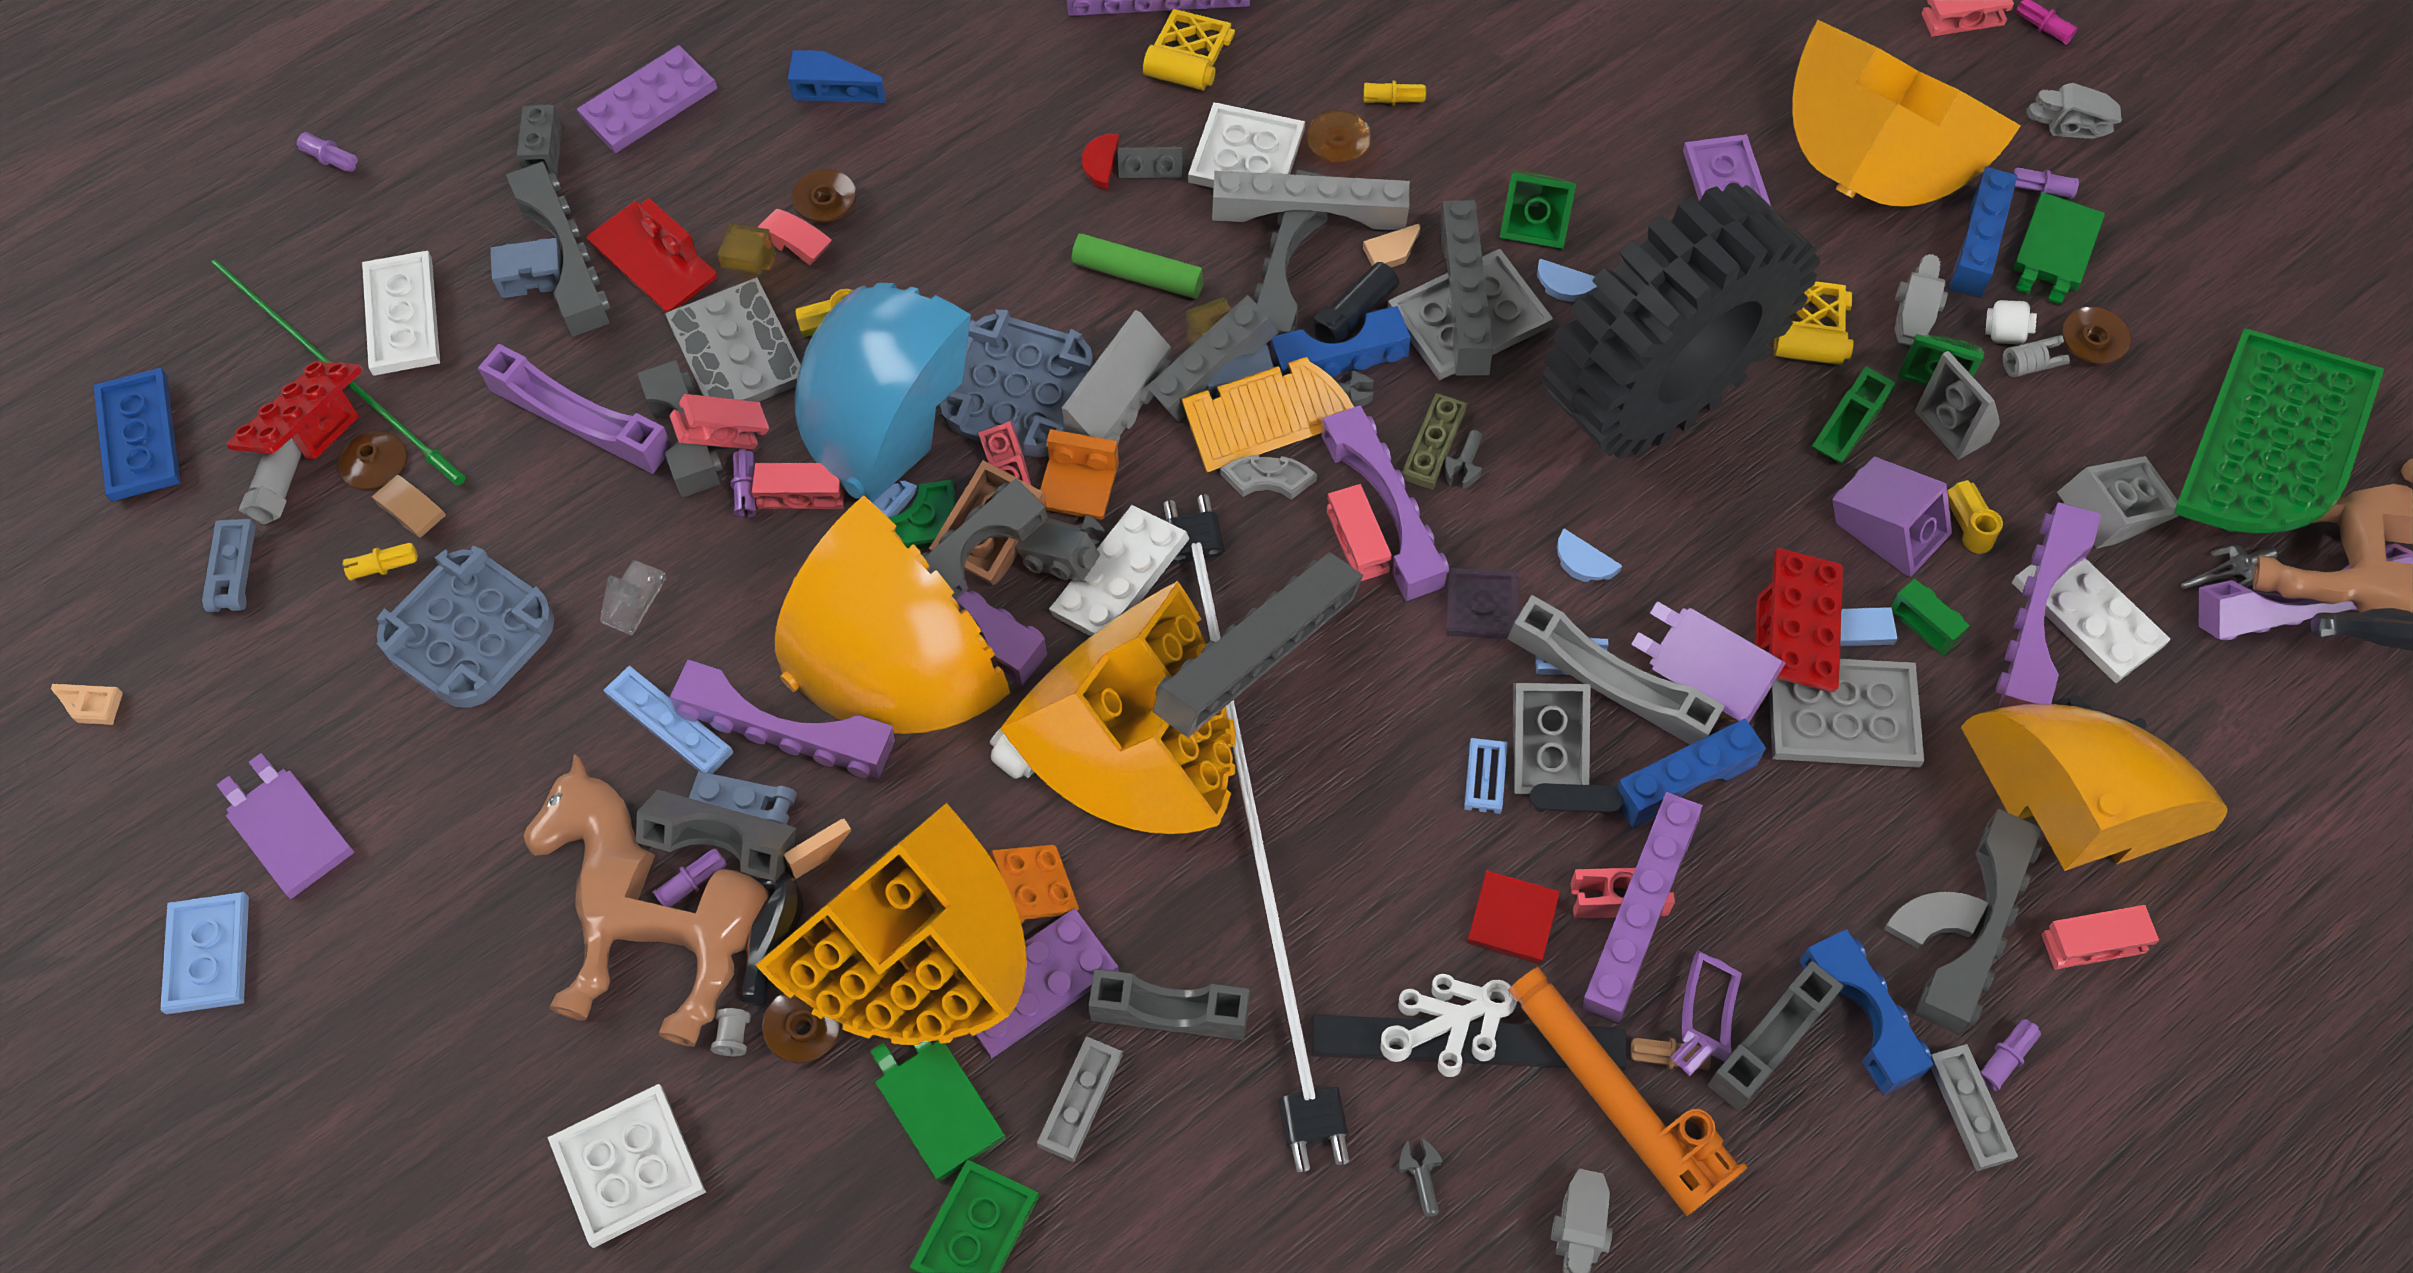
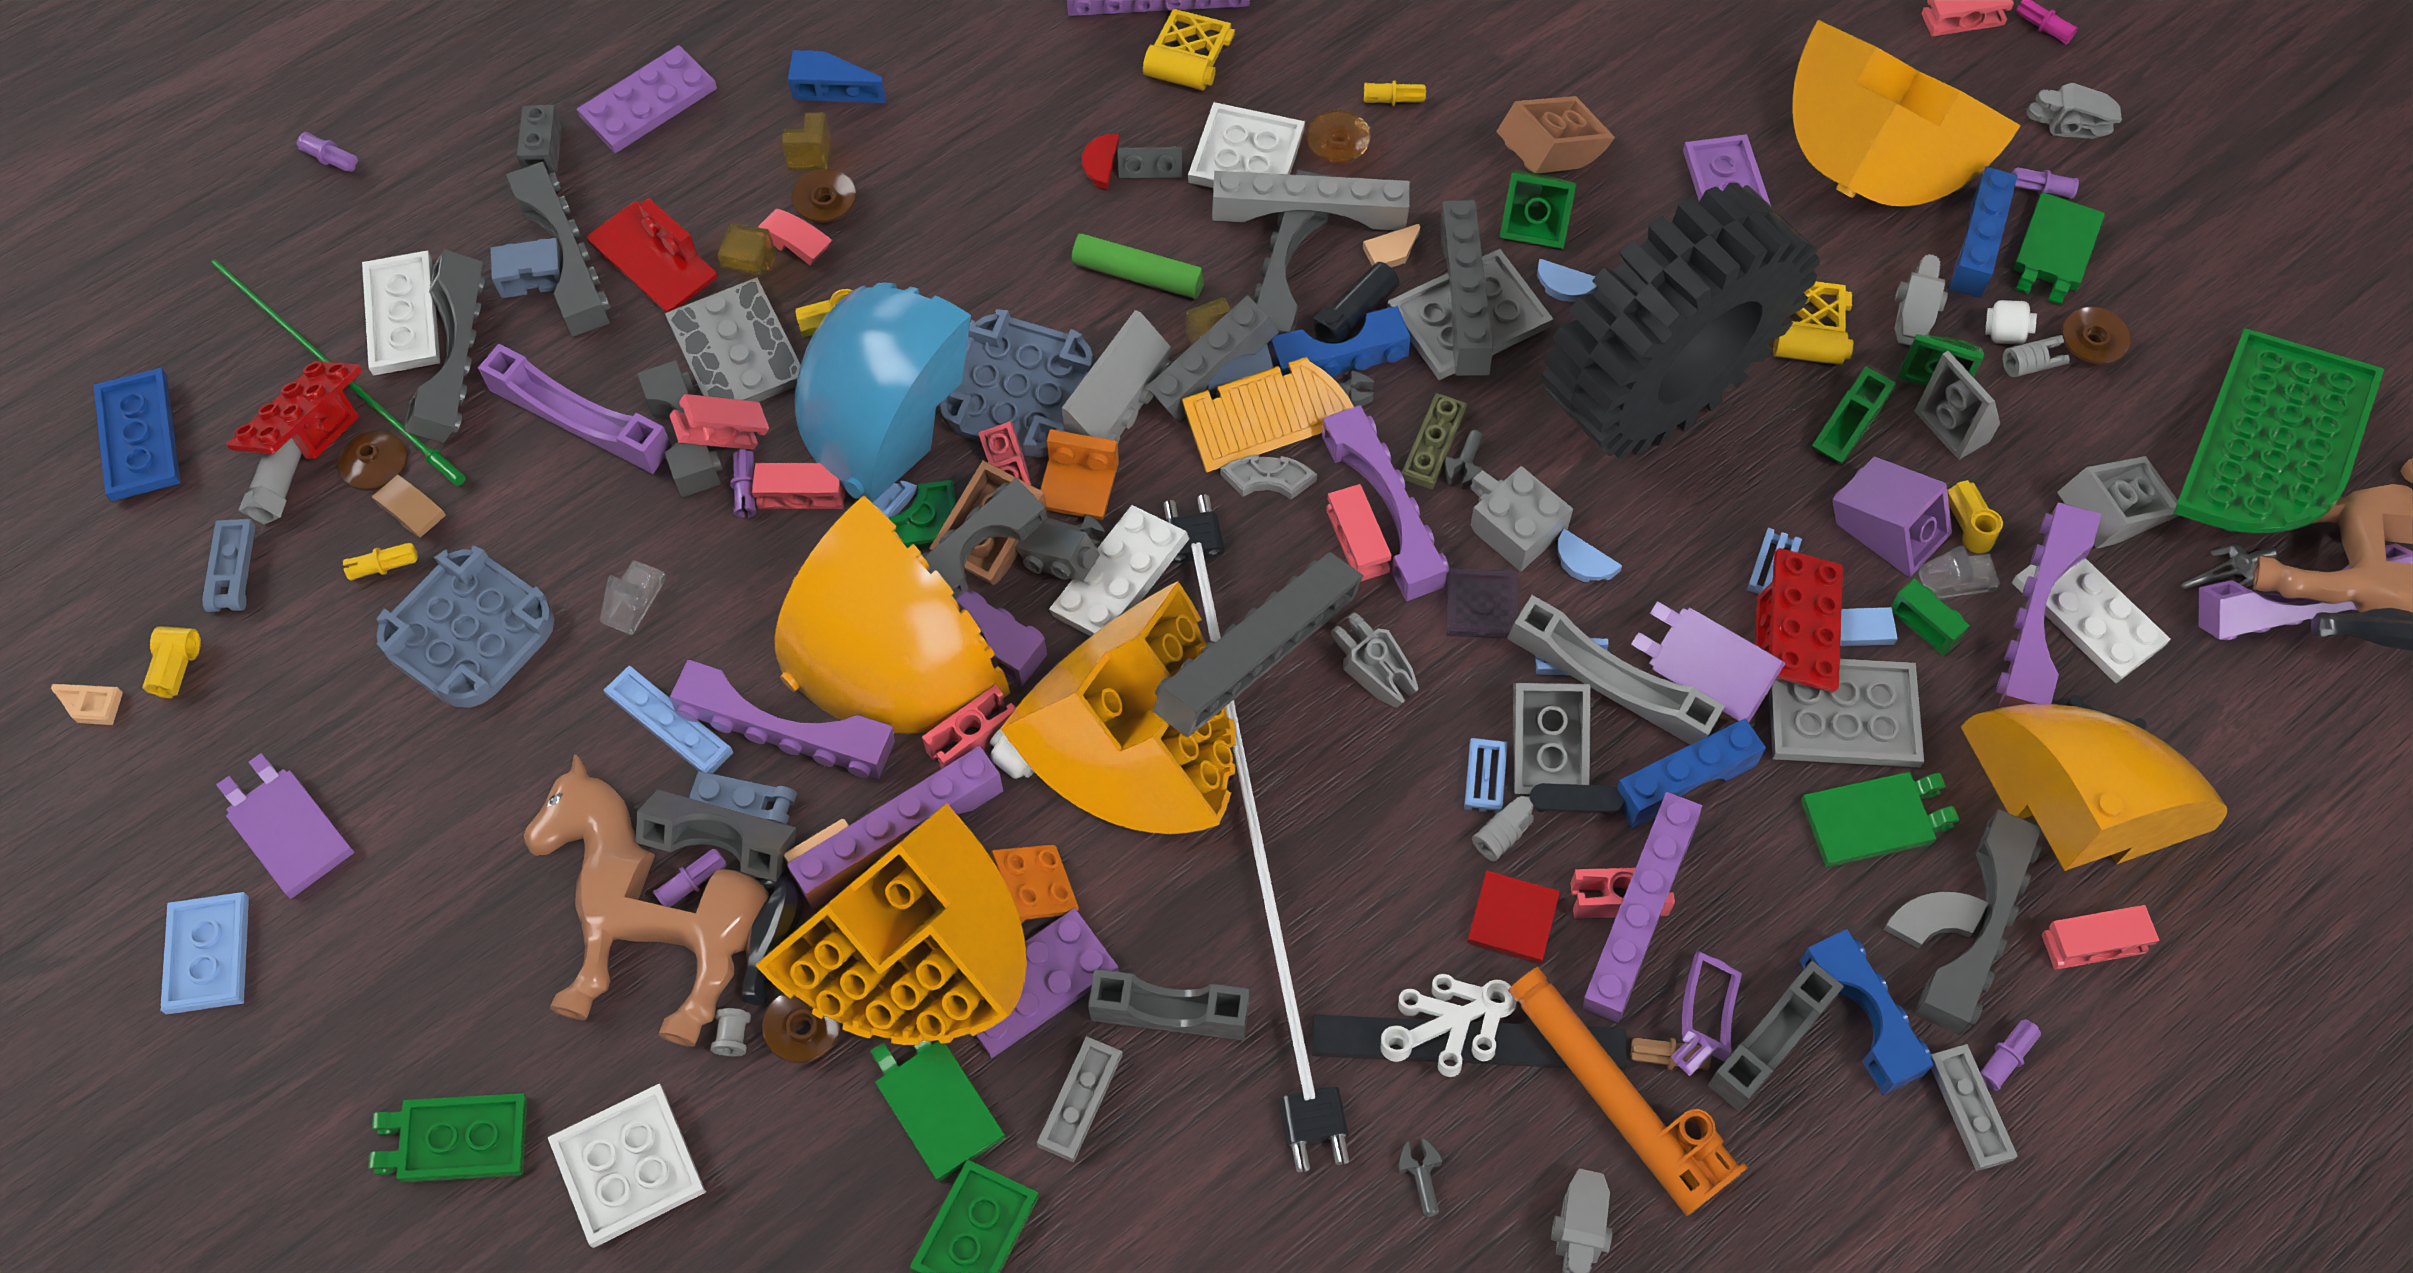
none -> yellow piece [142,626,201,698]
none -> green tile [368,1093,527,1183]
none -> dark grey arch [404,249,485,443]
none -> clear yellow piece [782,113,831,170]
none -> medium lavender arch [787,746,1003,910]
none -> coral piece [922,684,1016,769]
none -> light grey hinge [1331,612,1418,708]
none -> light grey hinge [1470,466,1573,572]
none -> light grey hinge [1472,796,1534,862]
none -> nougat brick [1496,96,1615,174]
none -> light blue tile [1747,528,1802,594]
none -> green tile [1801,772,1959,868]
none -> clear slope [1918,546,2000,599]

